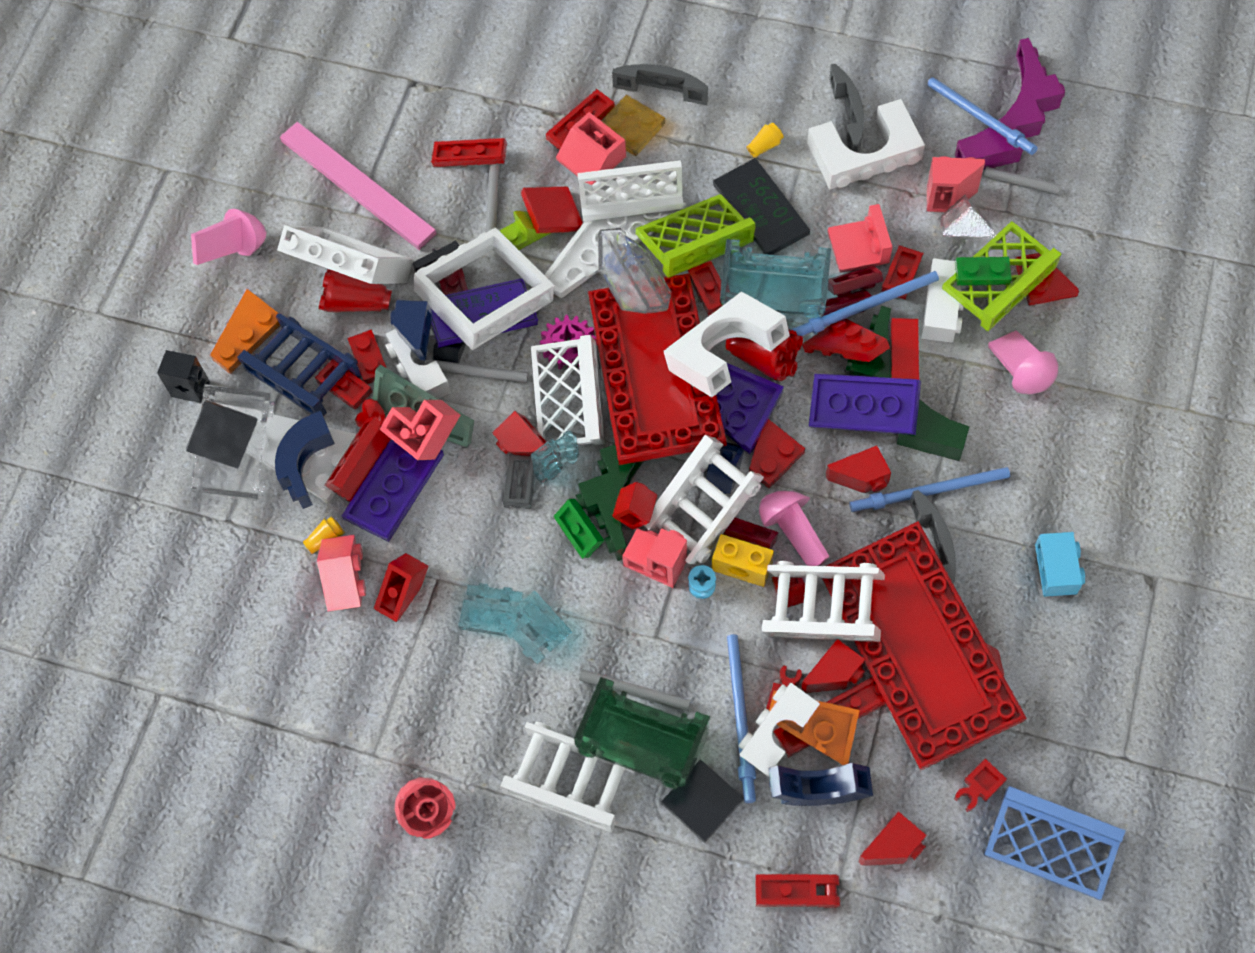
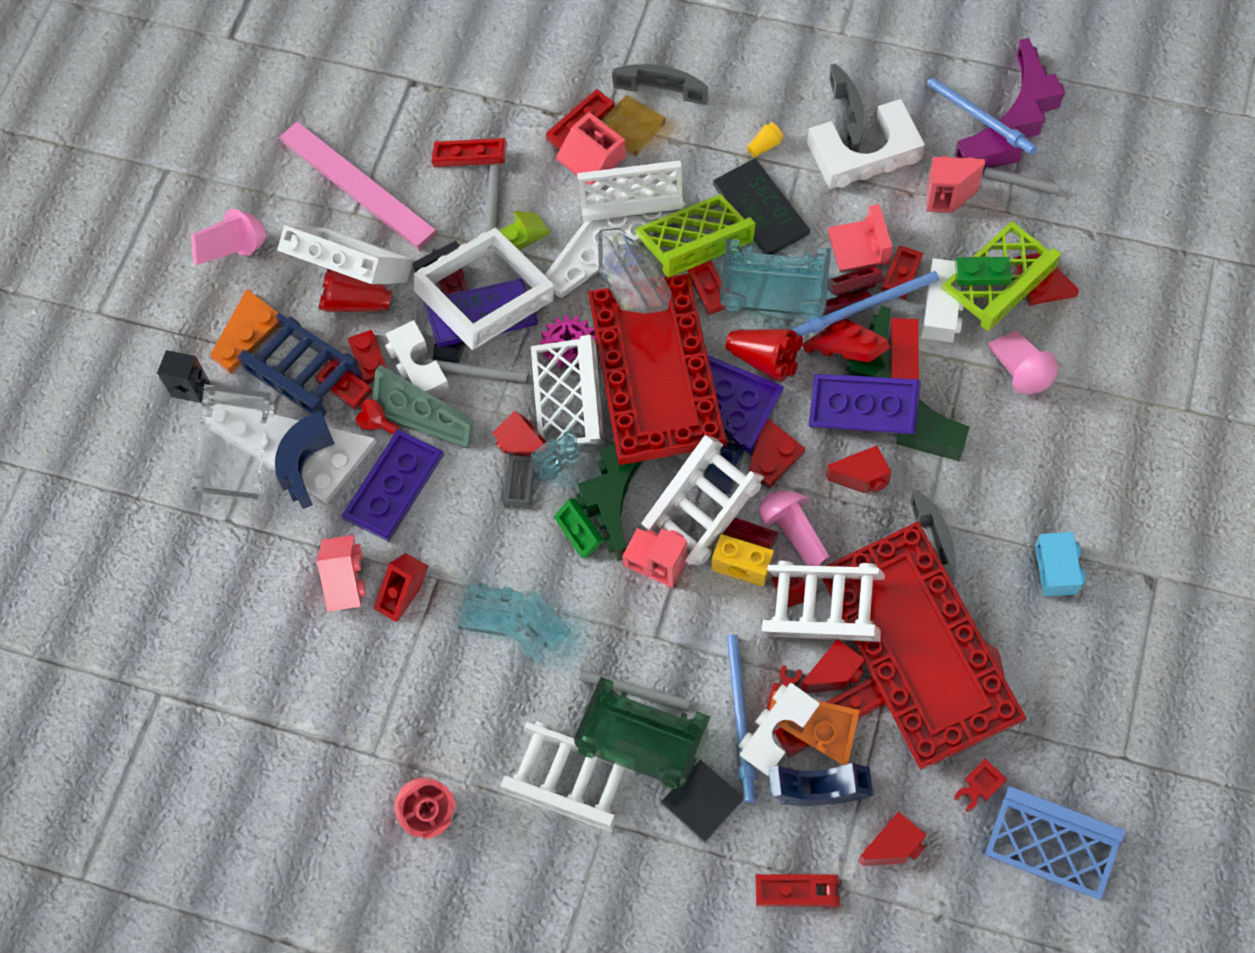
black tile [186,399,258,469] -> none
yellow cone [303,516,345,554] -> none
red panel [324,416,391,502] -> none
coral brick [380,400,461,460] -> none
dark blue slope [390,300,433,361] -> none
red tile [521,186,583,233] -> none
red brick [612,482,658,530] -> none
white arch [663,292,790,397] -> none
medium azure wheel [688,565,716,599] -> none
medium blue bar [849,467,1010,512] -> none
clear slope [937,195,995,237] -> none

